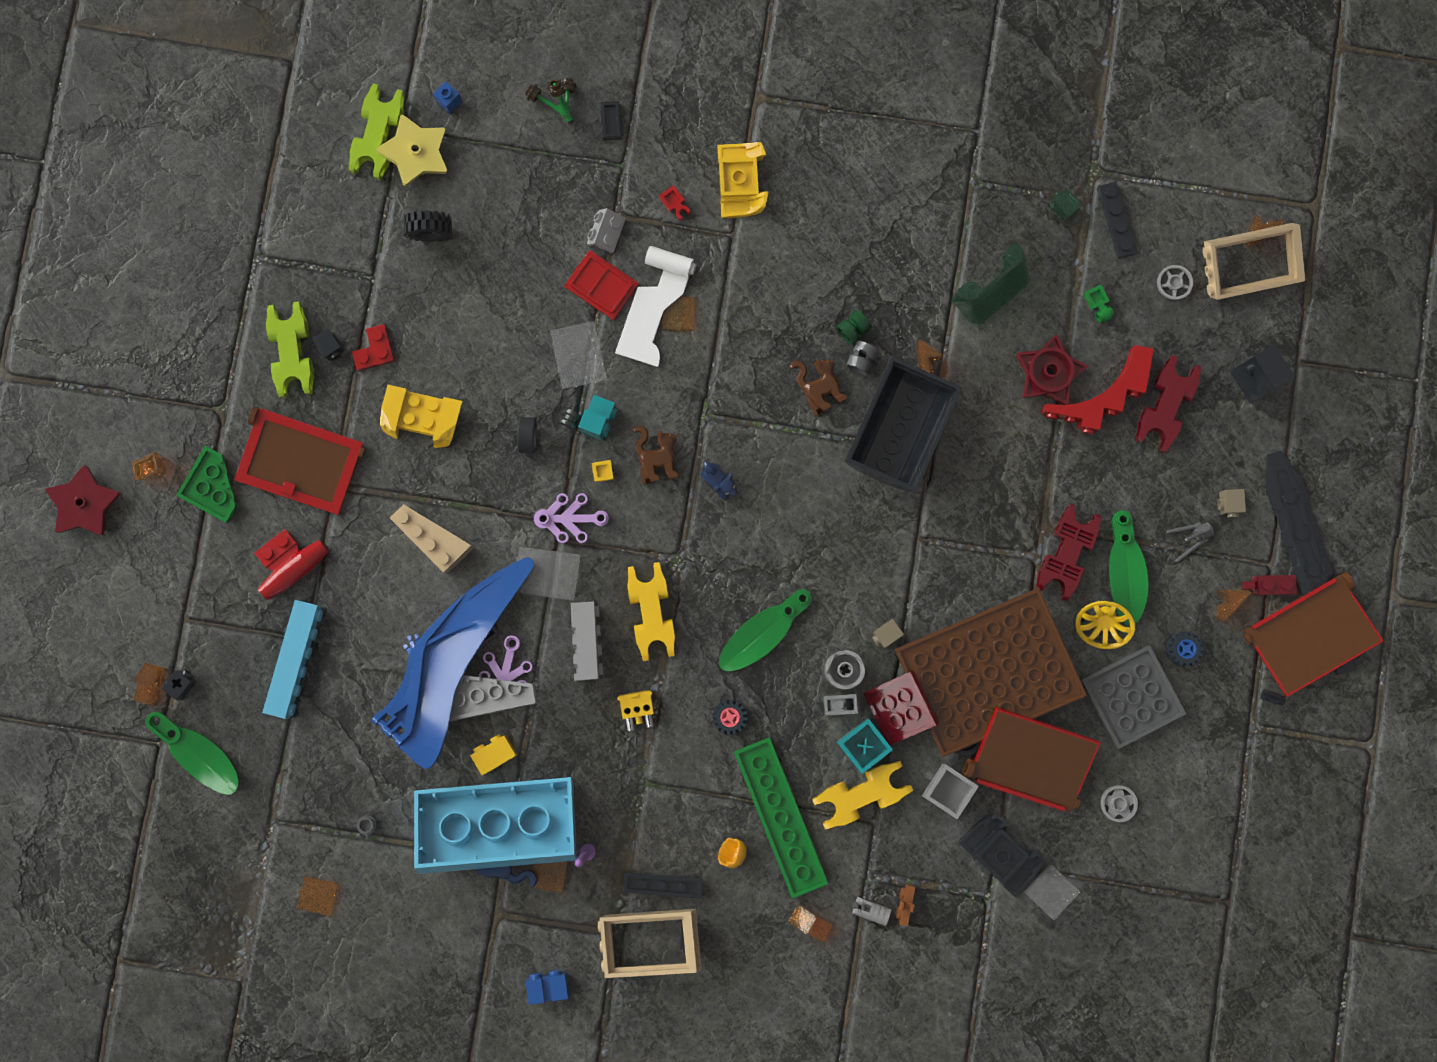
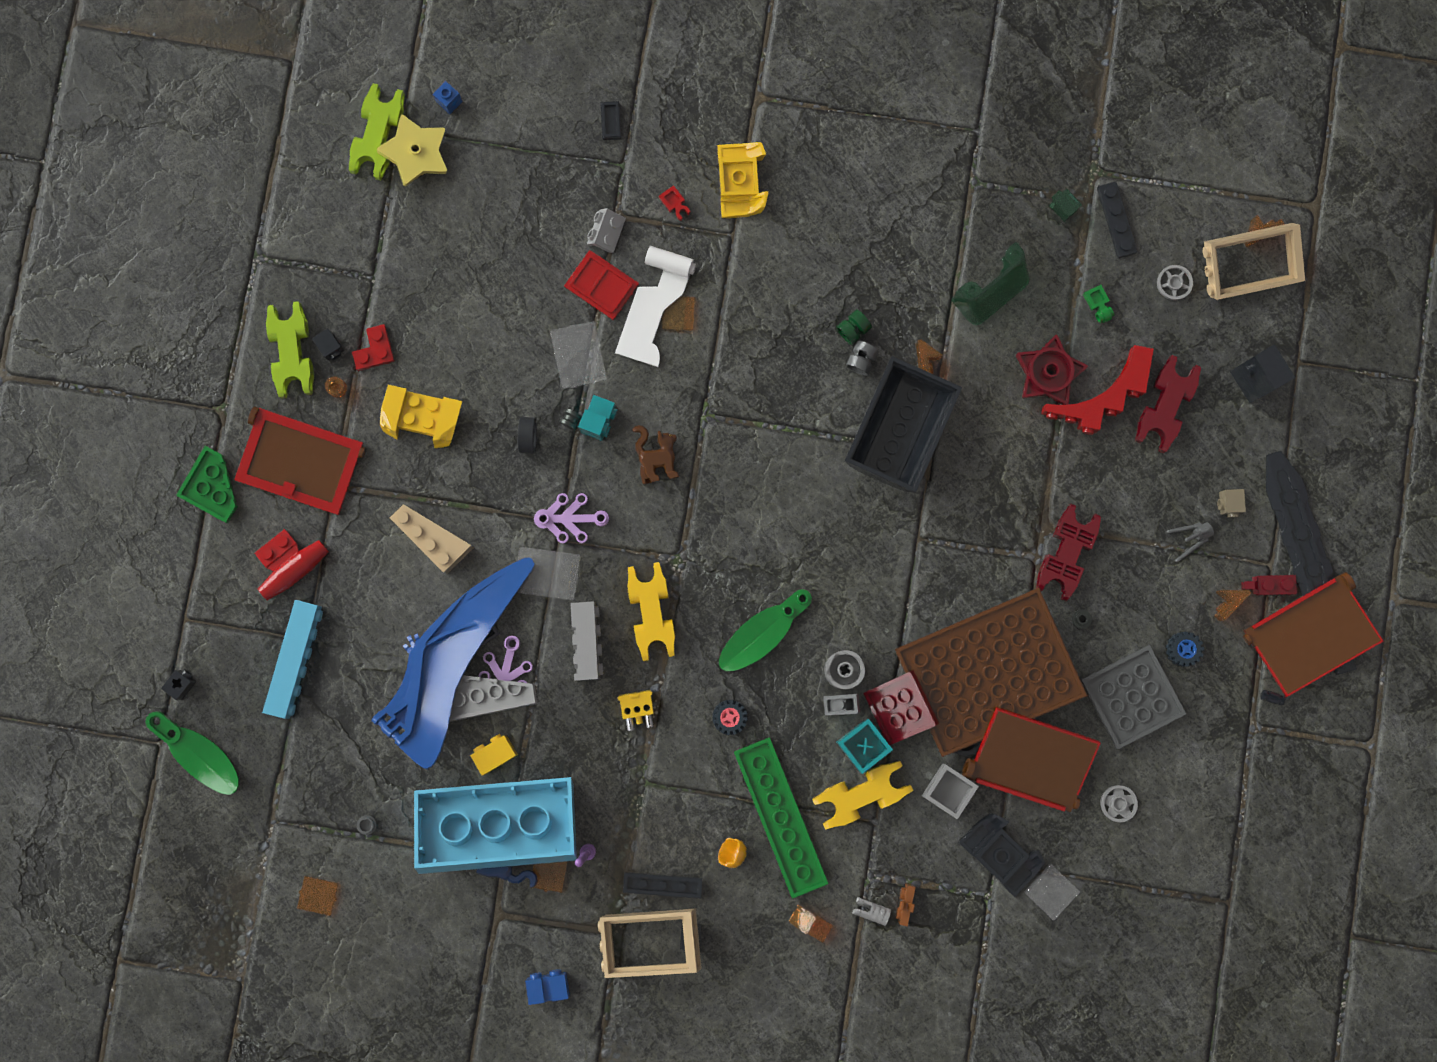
dark red plate [46,465,121,535] -> none
clear orange slope [132,452,166,481] -> none
clear orange slope [133,663,165,705] -> none
black tyre [404,210,452,242] -> none
plant [525,78,577,122] -> none
yellow plate [592,460,614,483] -> none
dark blue animal [701,461,737,500] -> none
reddish brown animal [789,359,848,417] -> none
dark tan brick [872,619,904,648] -> none
yellow wheel [1076,601,1135,649] -> none
green plant [1109,510,1148,626] -> none
none -> clear orange wheel [325,376,347,398]

